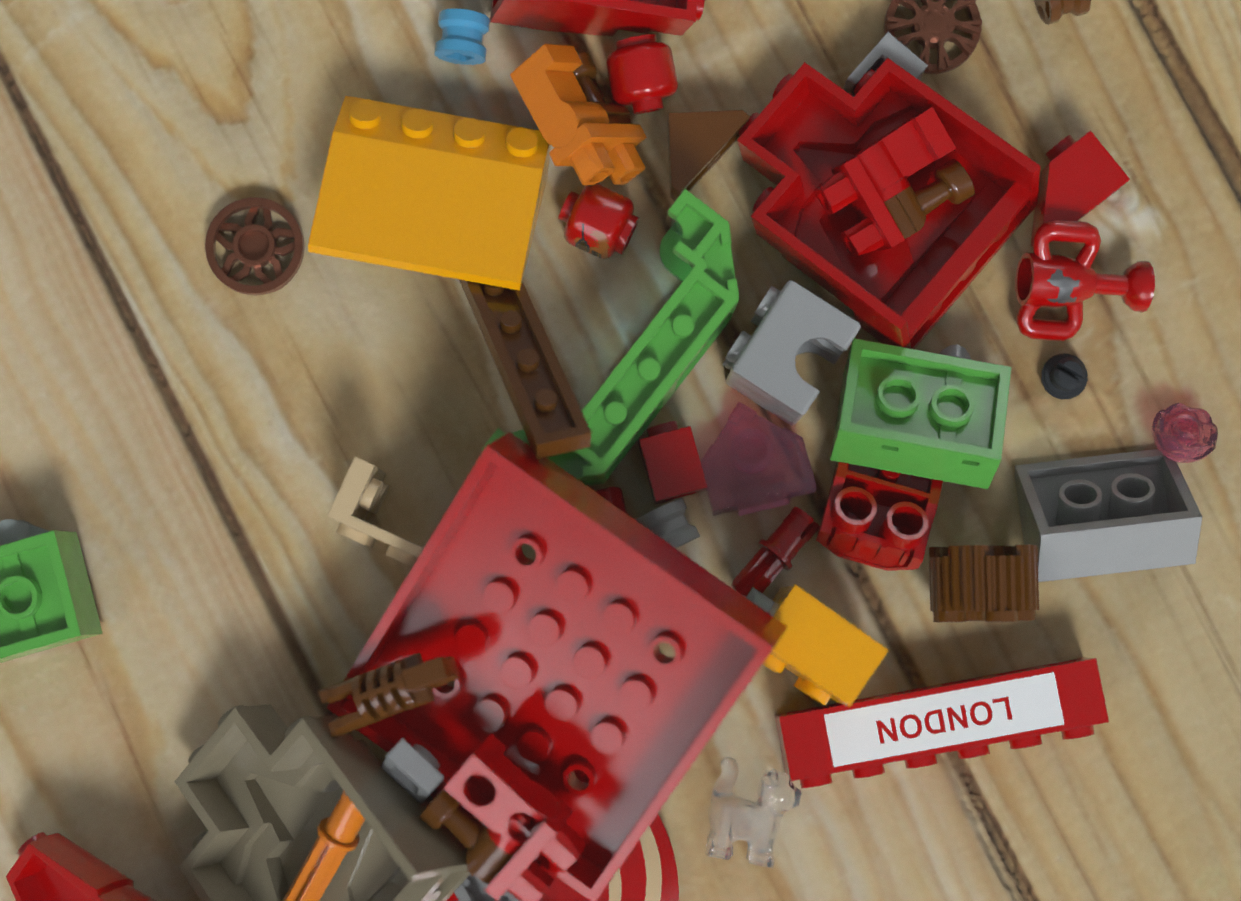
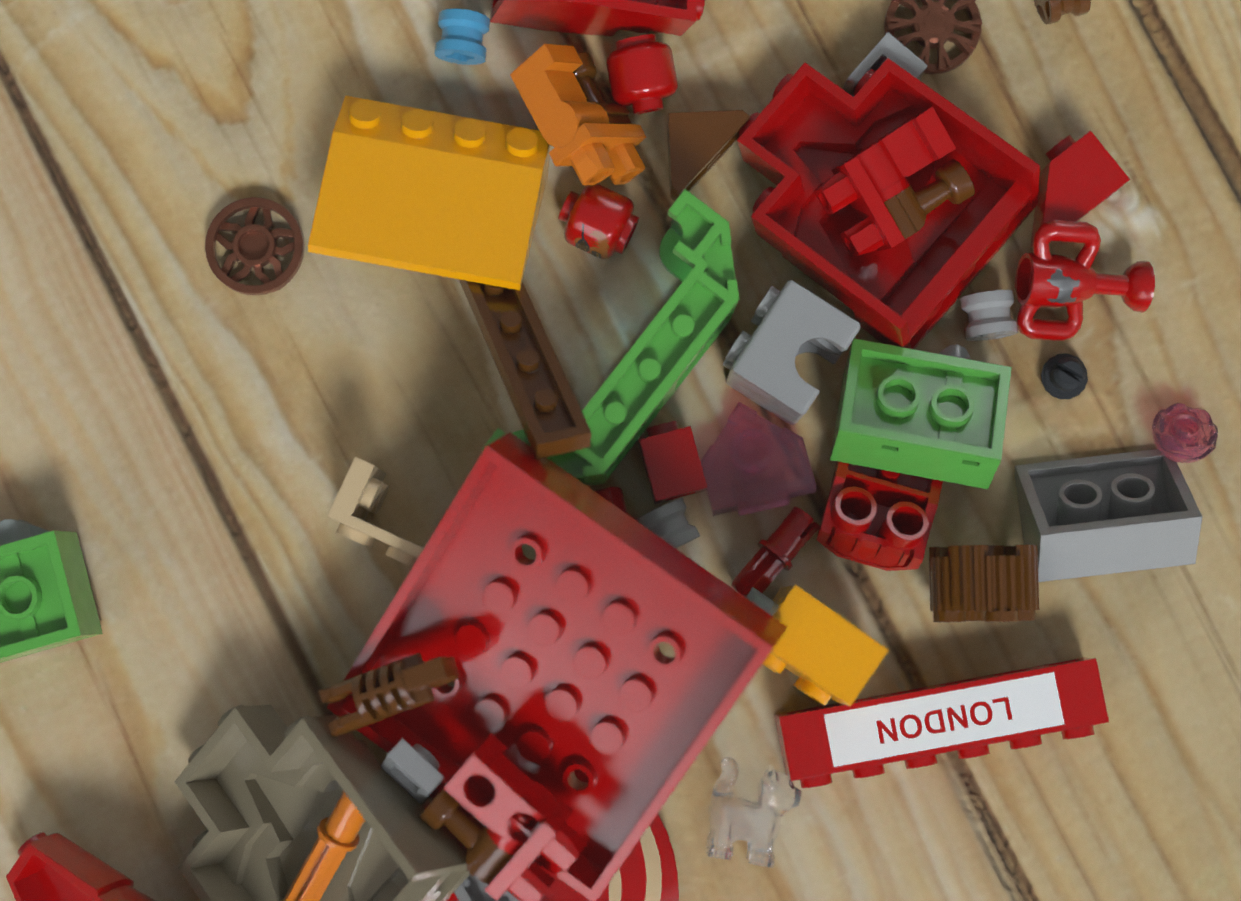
none -> light grey wheel [960,290,1018,341]

